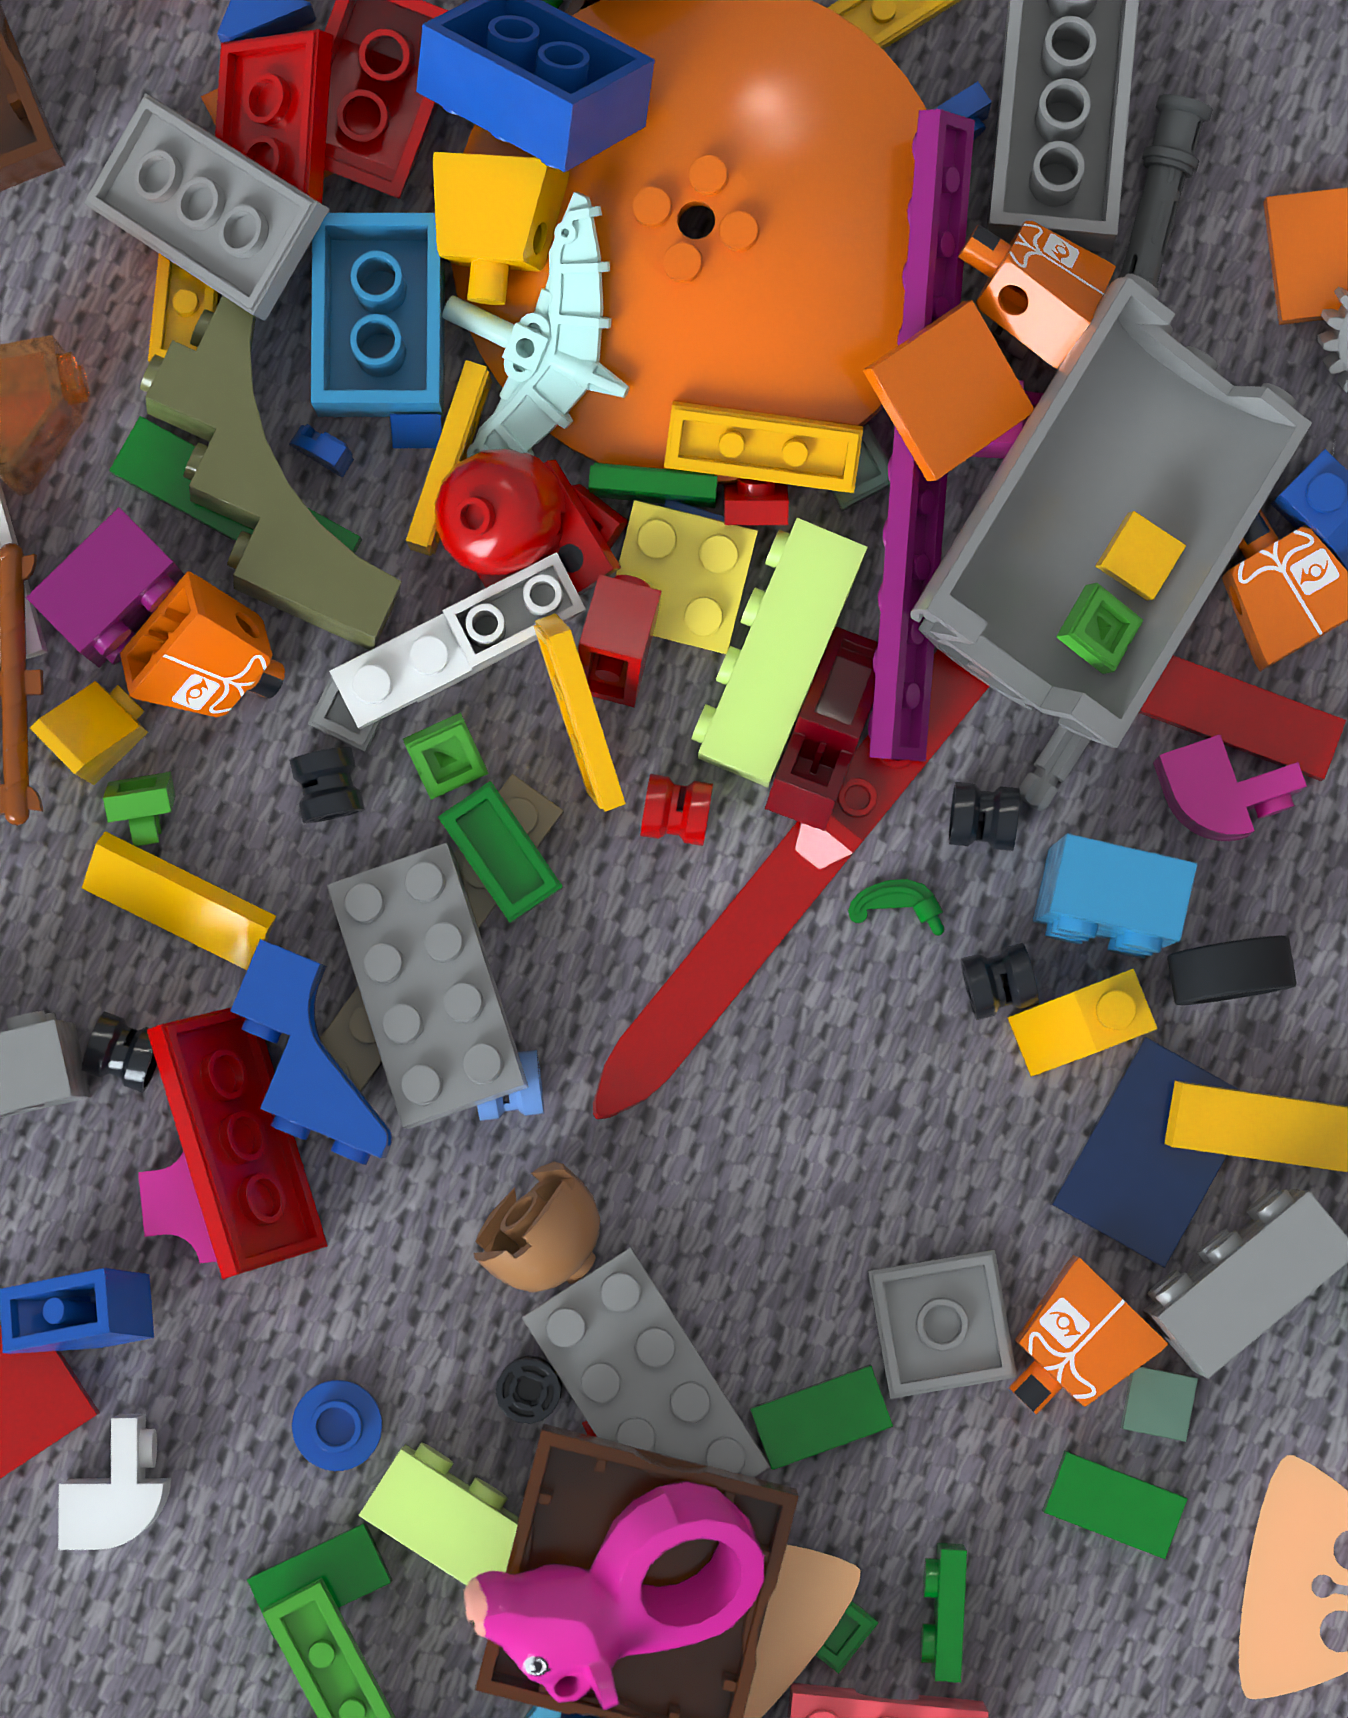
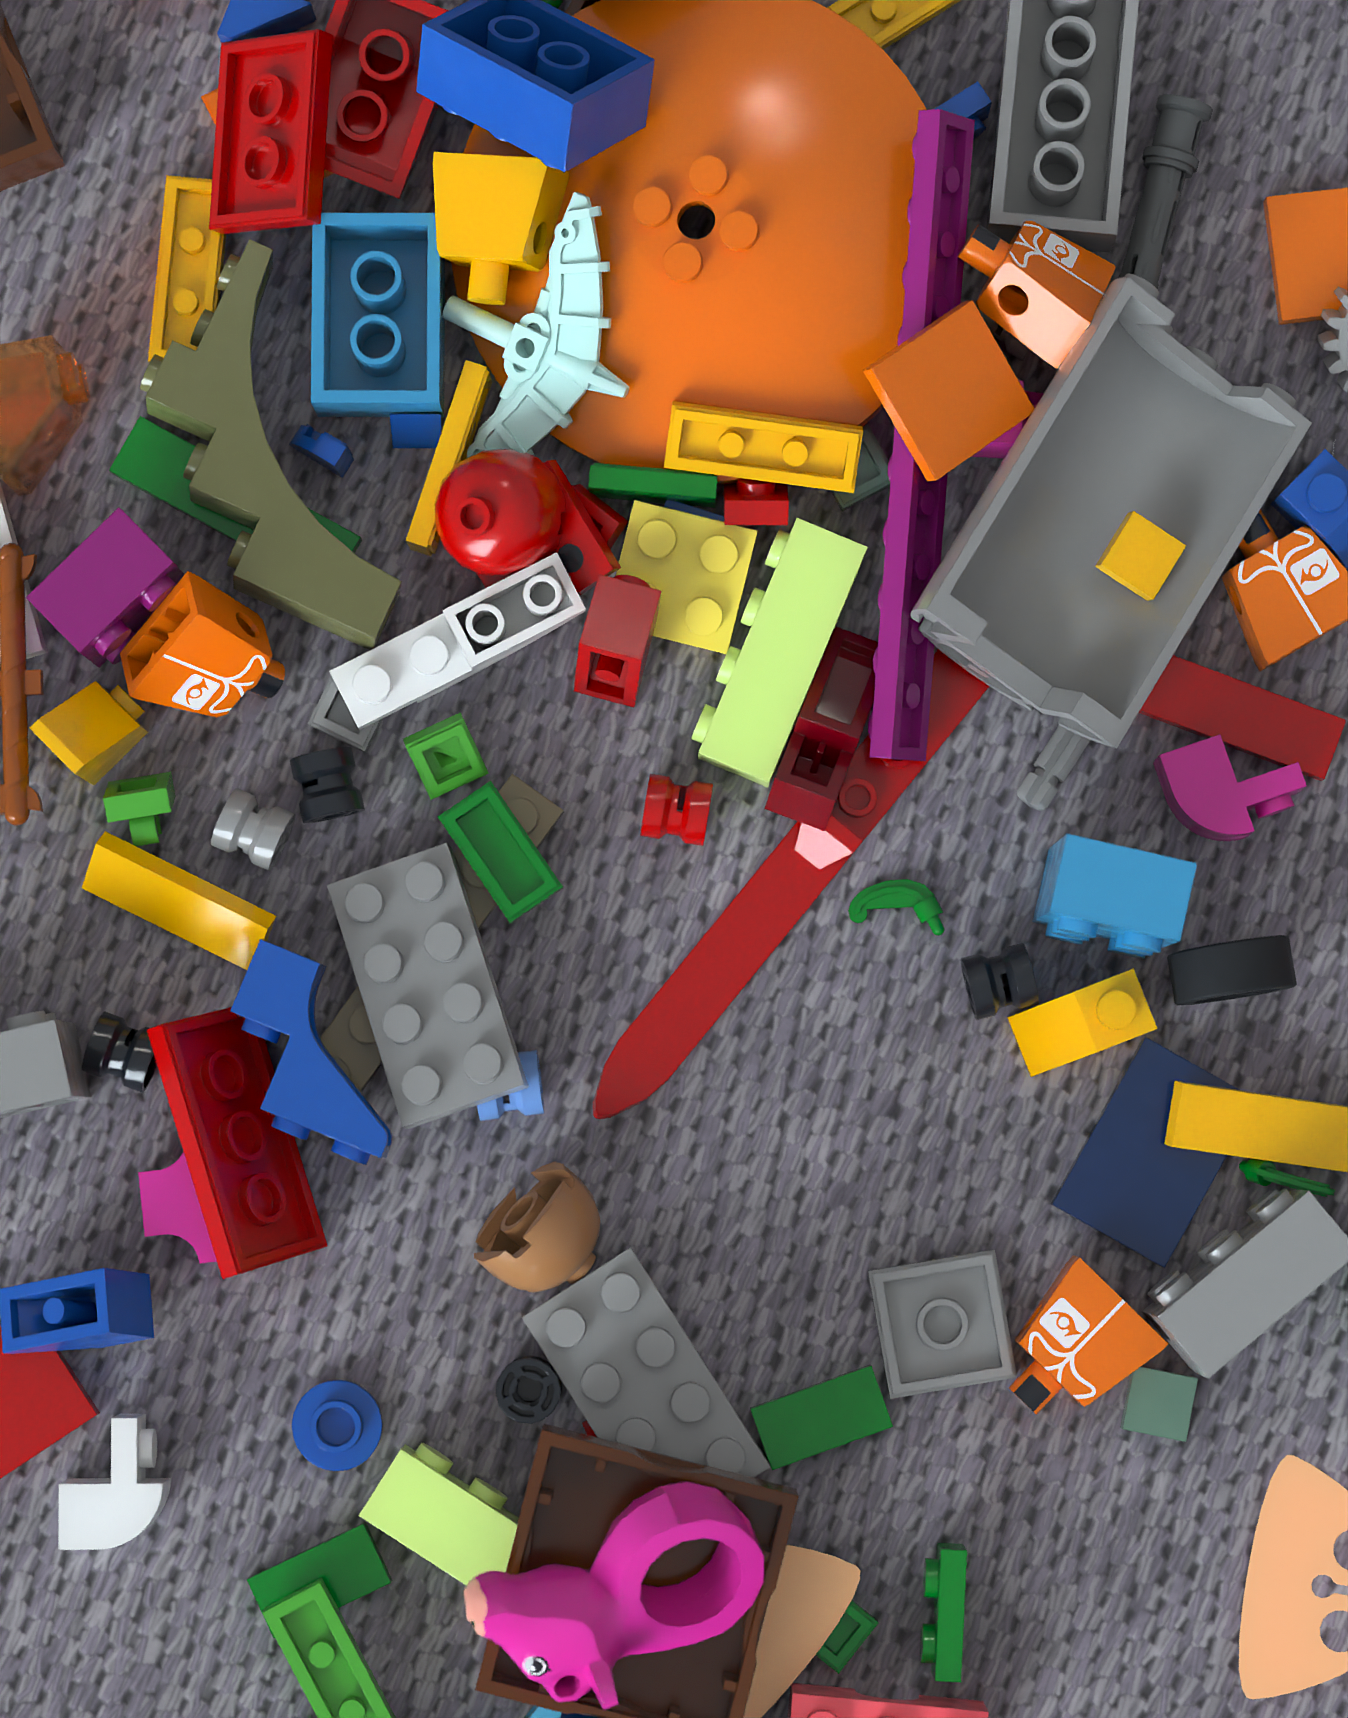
light grey tile [84,93,330,321] -> none
yellow tile [533,613,626,812] -> none
black wheel [949,782,1020,851] -> none
green tile [1042,1450,1188,1559] -> none
bright green tile [1056,583,1143,674] -> none
none -> light grey wheel [211,788,296,871]
none -> green piece [1239,1158,1336,1197]

